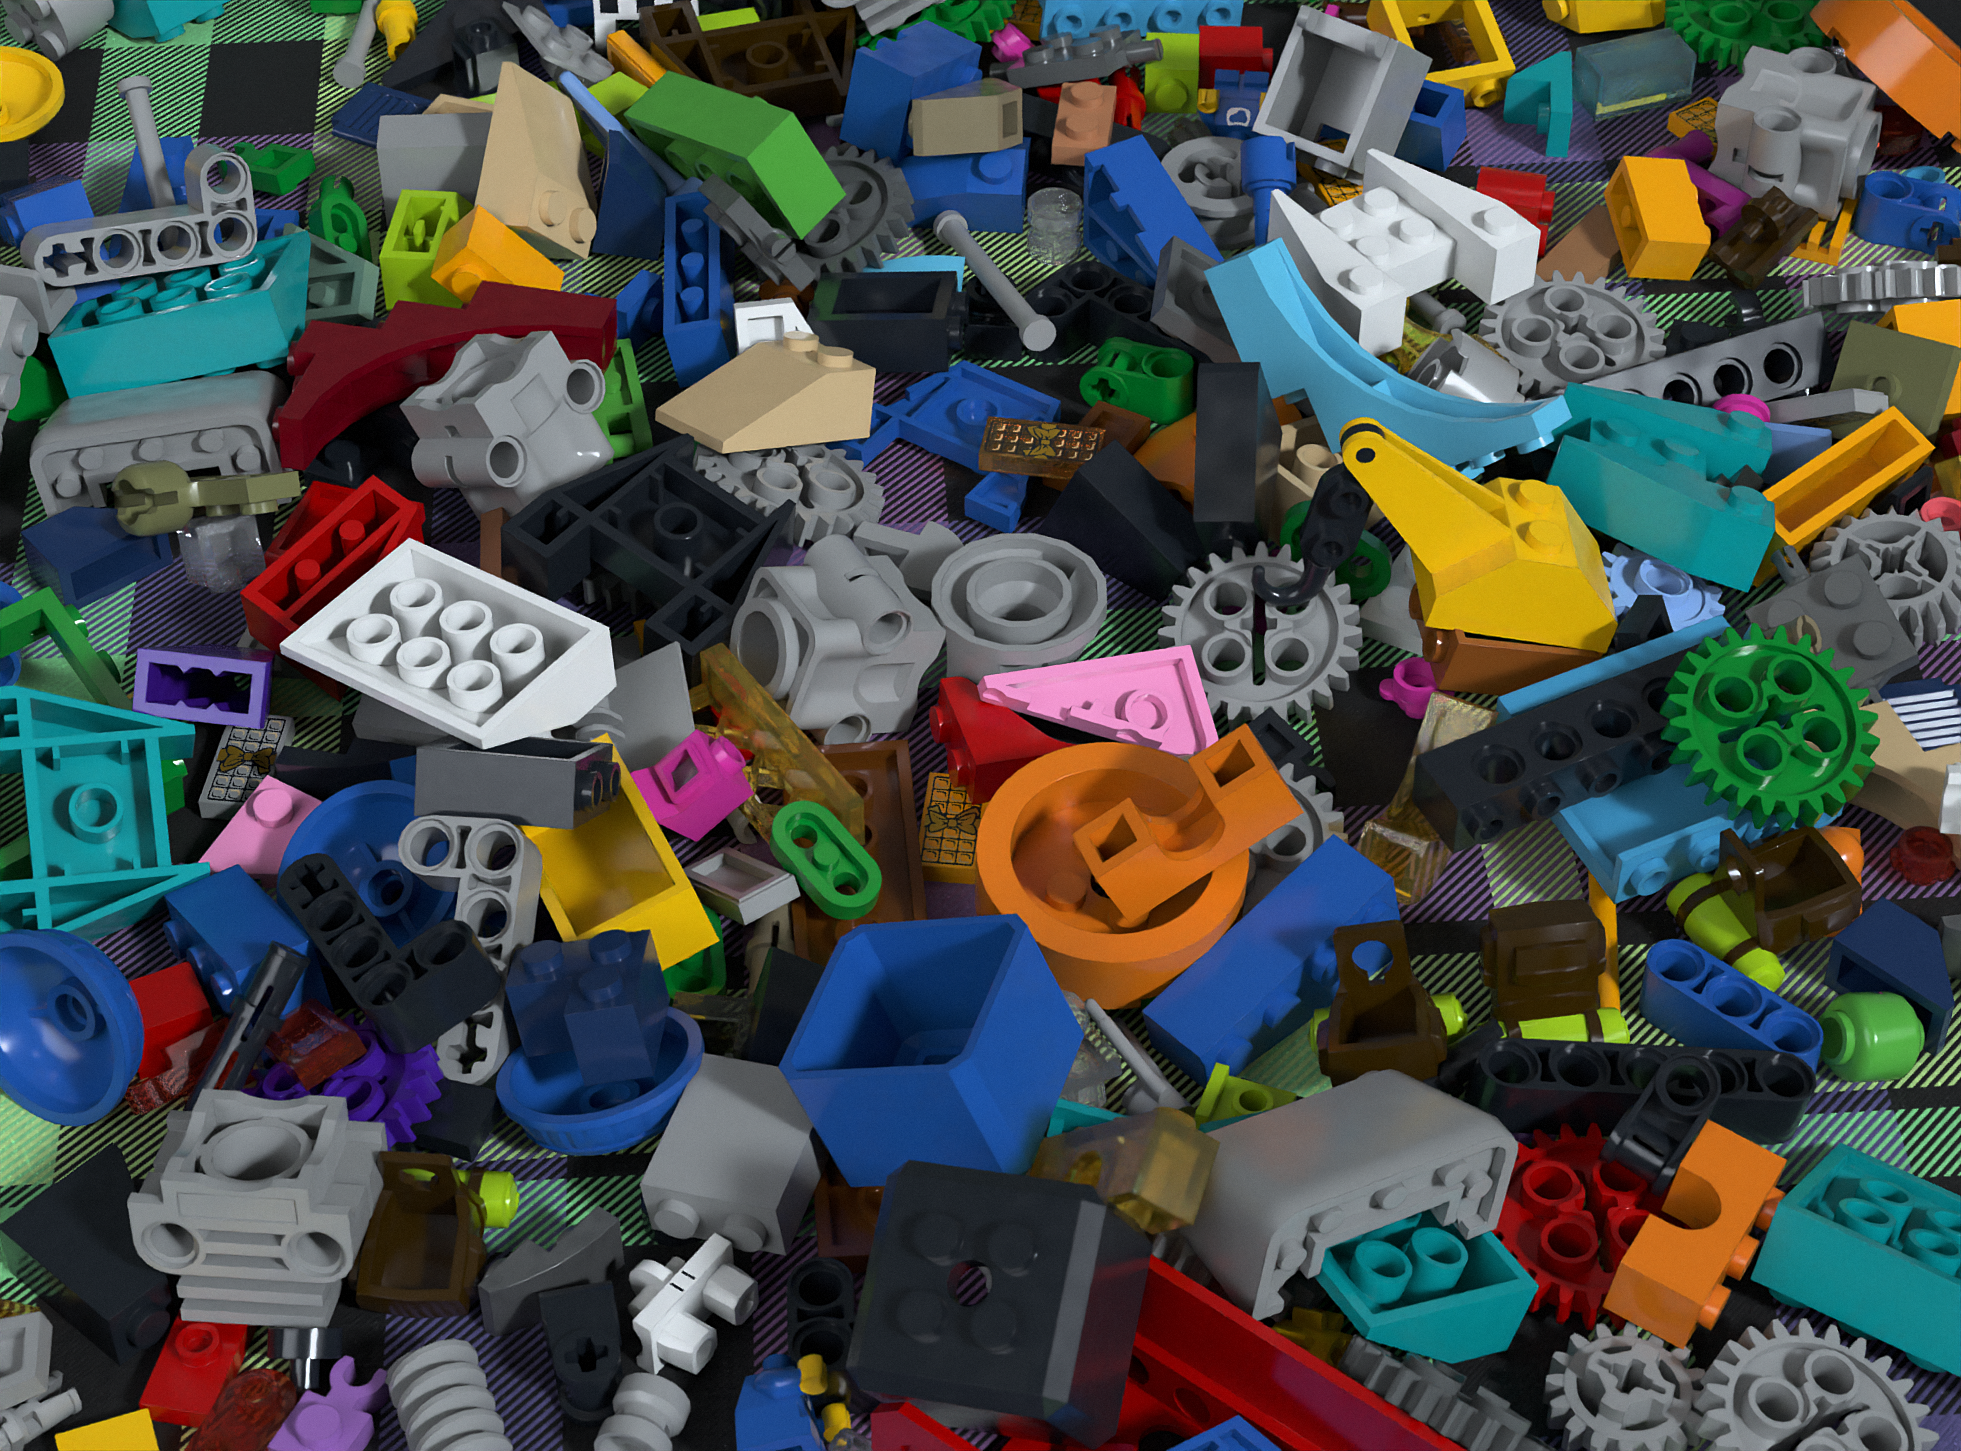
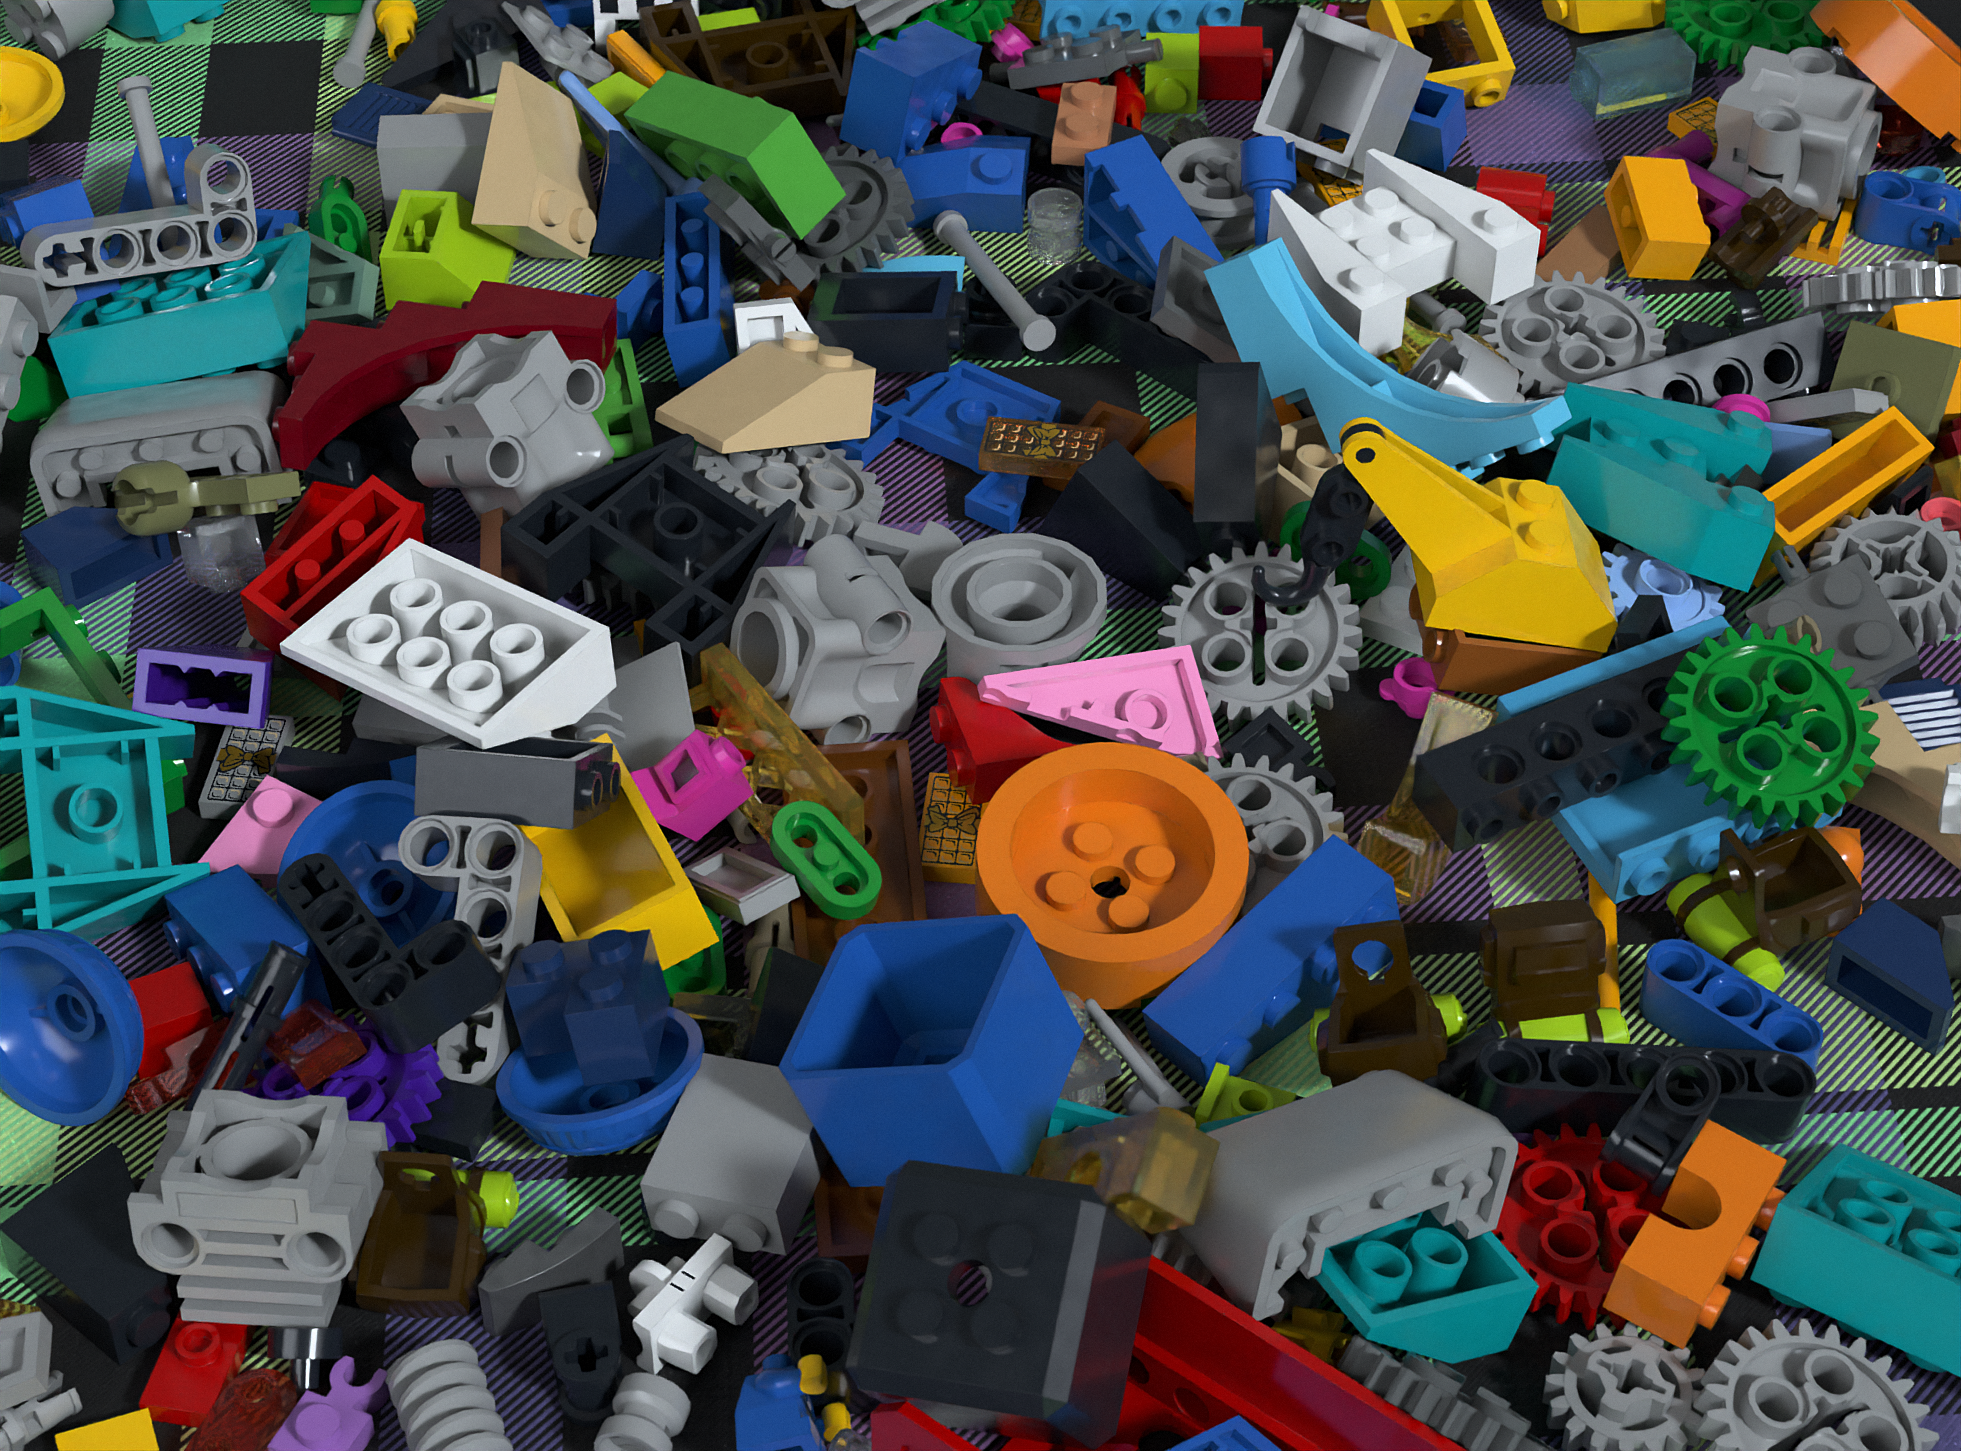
green plate [216,142,317,196] -> none
light orange brick [430,204,565,302] -> none
dark tan slope [908,78,1023,156] -> none
orange arch [1071,723,1304,923] -> none
green piece [1079,337,1195,425] -> none
blue piece [1197,69,1269,141] -> none
teal slope [1503,51,1573,158] -> none
bright green head [1818,991,1925,1083] -> none
clear red plate [1889,826,1956,886] -> none

